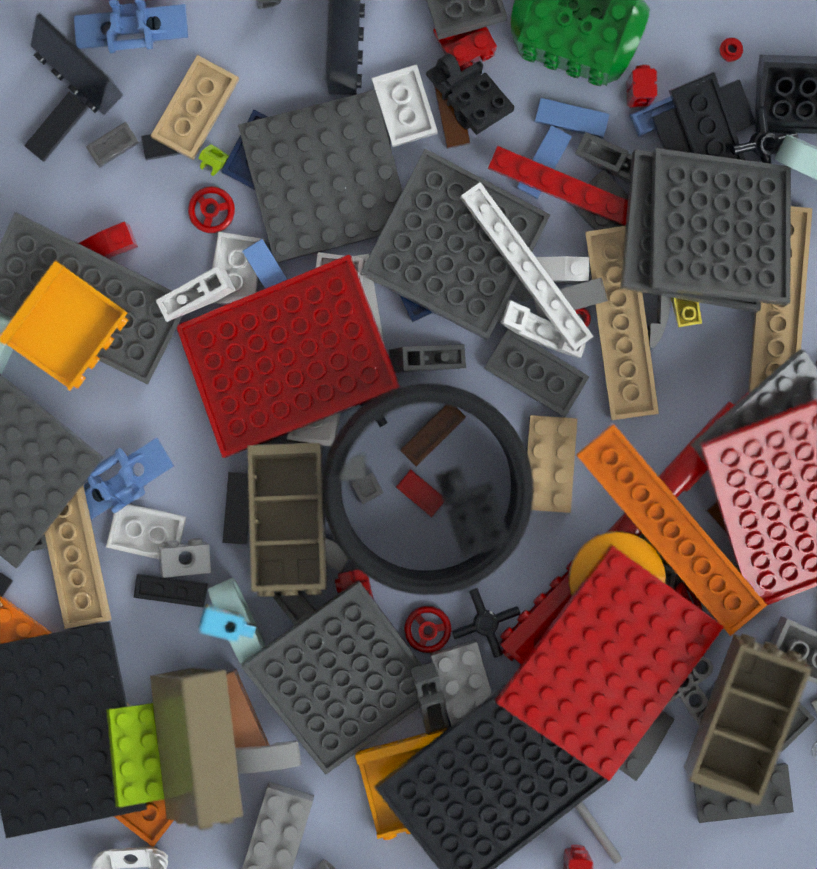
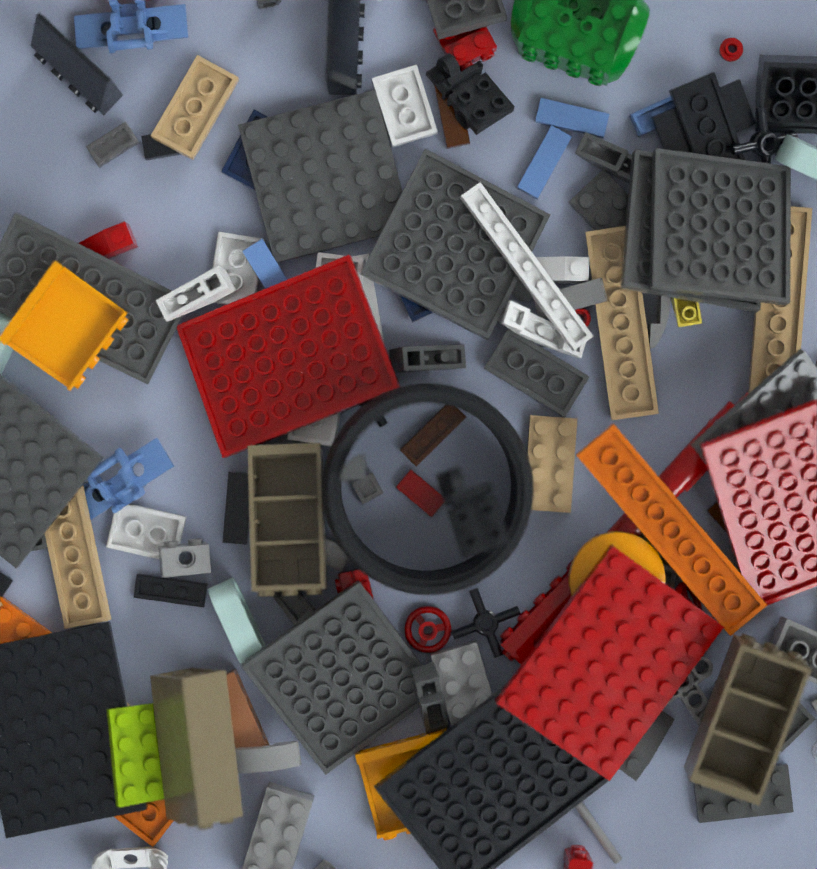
black tile [24,92,88,162] -> none
red piece [188,186,235,233] -> none
lime tile [198,144,230,176] -> none
medium azure torso [198,603,256,641] -> none
red plate [488,146,628,226] -> none
red brick [626,65,657,108] -> none

